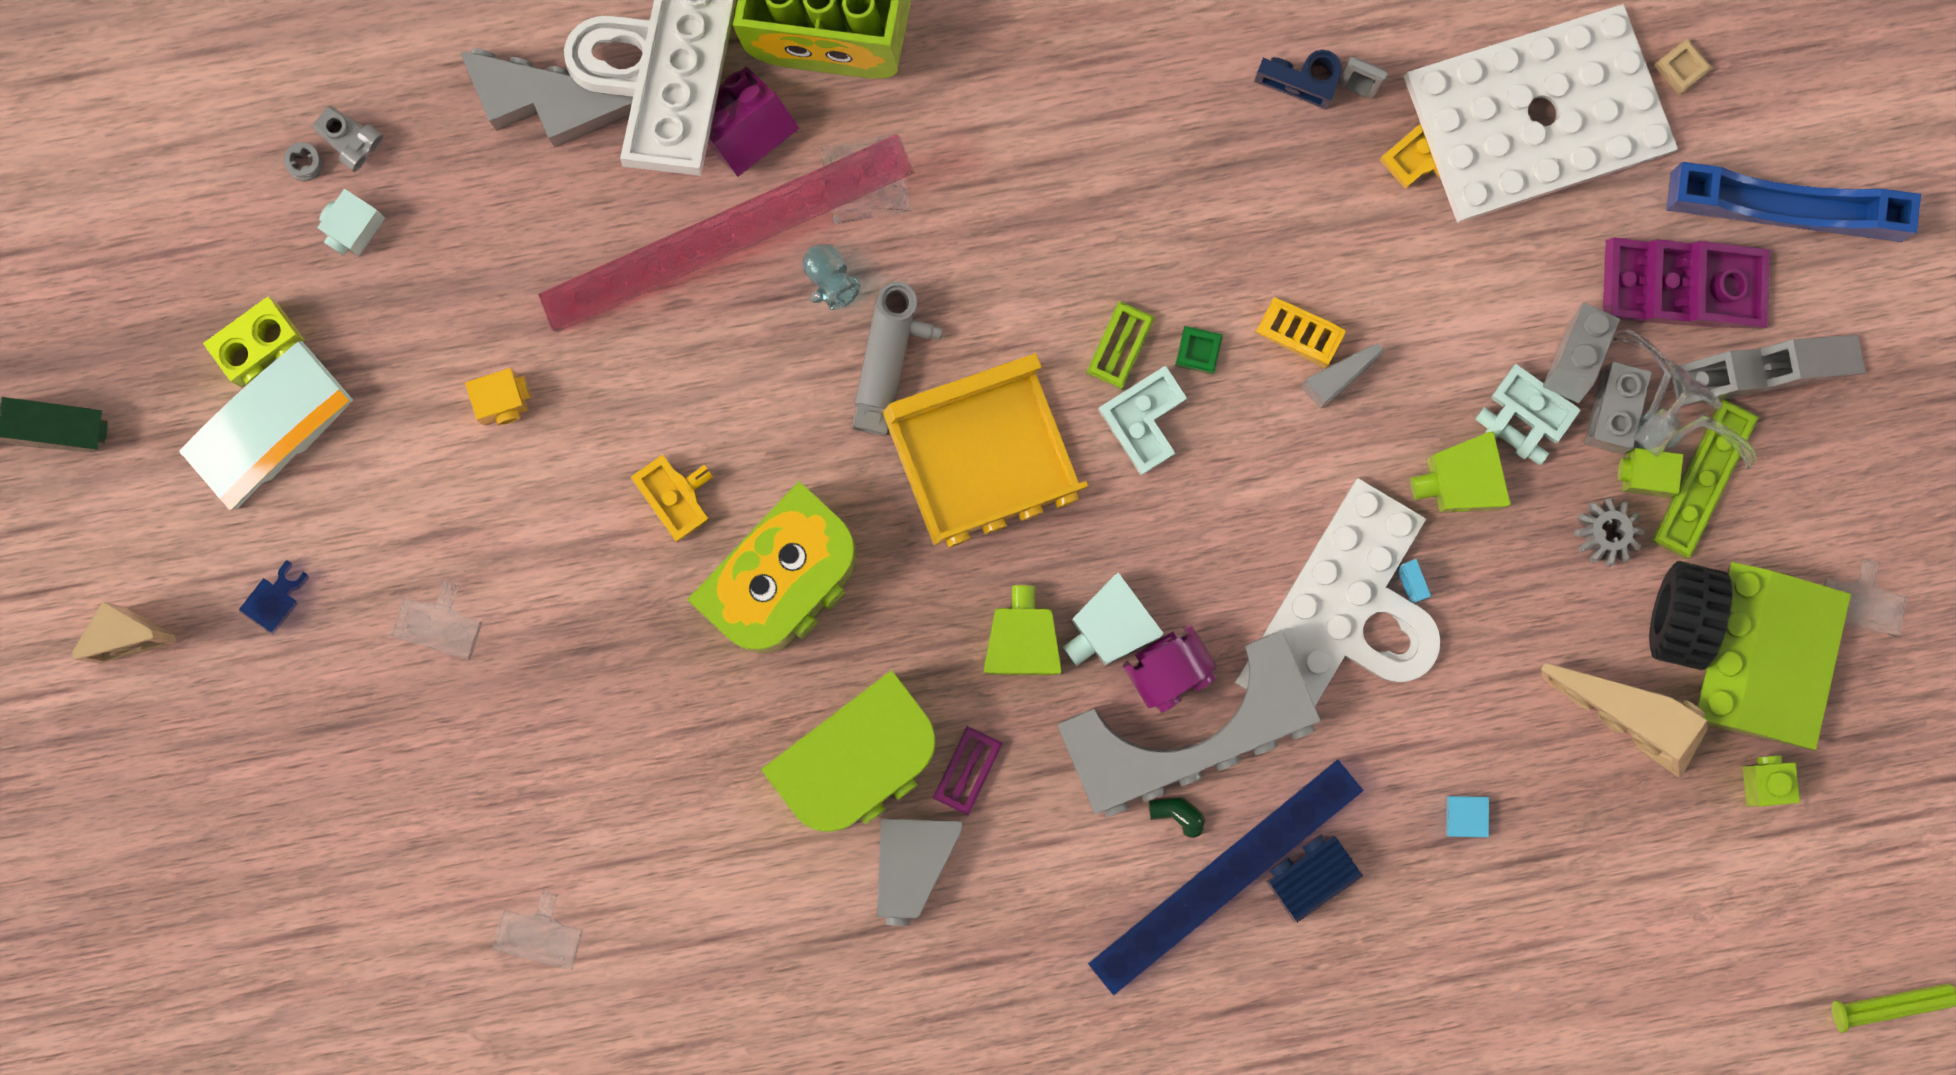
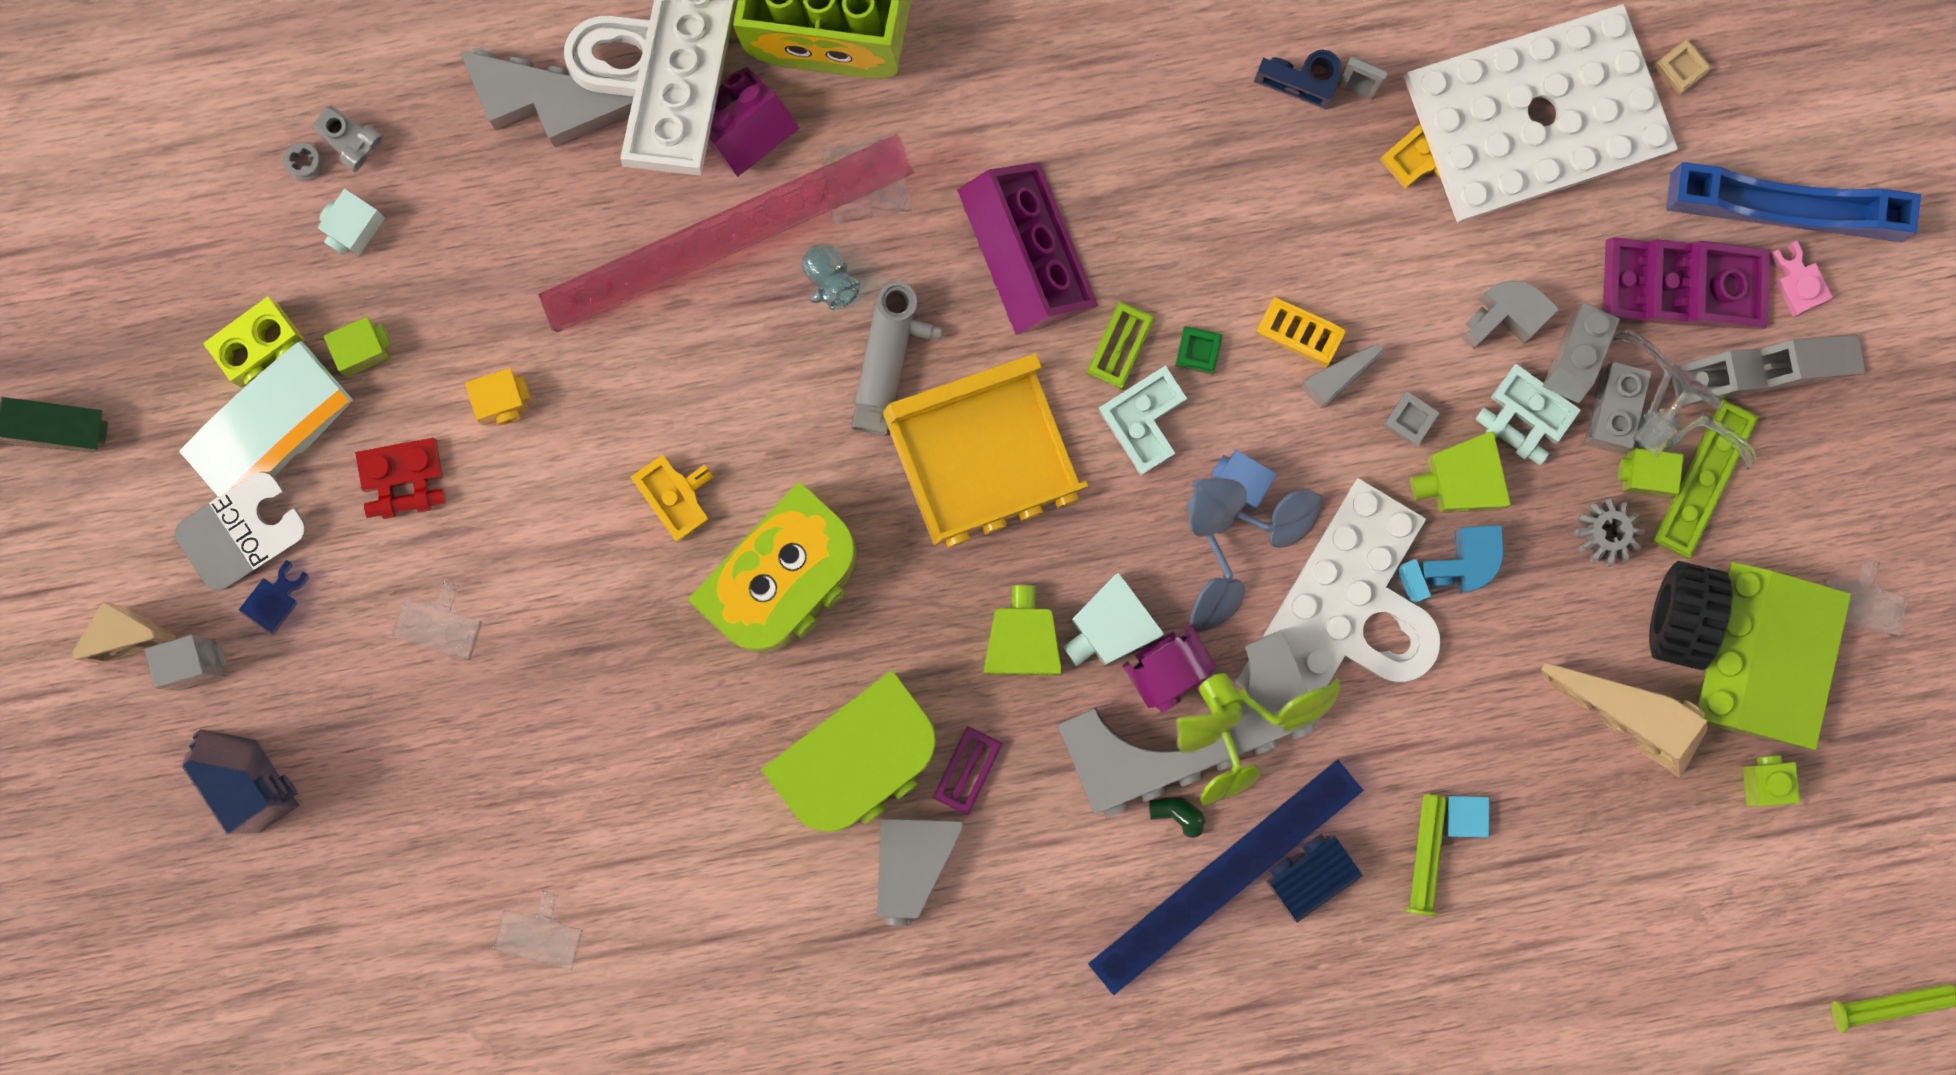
none -> light grey brick [145,635,226,691]
none -> piece [175,471,306,590]
none -> dark blue wedge [181,730,299,834]
none -> lime brick [323,316,392,377]
none -> red plate [355,437,446,519]
none -> magenta slope [957,162,1098,335]
none -> lime plant [1177,673,1341,807]
none -> sand blue plant [1187,478,1322,632]
none -> medium blue brick [1211,450,1277,512]
none -> light grey plate [1383,391,1440,447]
none -> lime axle [1405,794,1447,917]
none -> dark azure brick [1419,525,1503,594]
none -> light grey brick [1462,281,1559,349]
none -> bright pink plate [1770,241,1833,317]

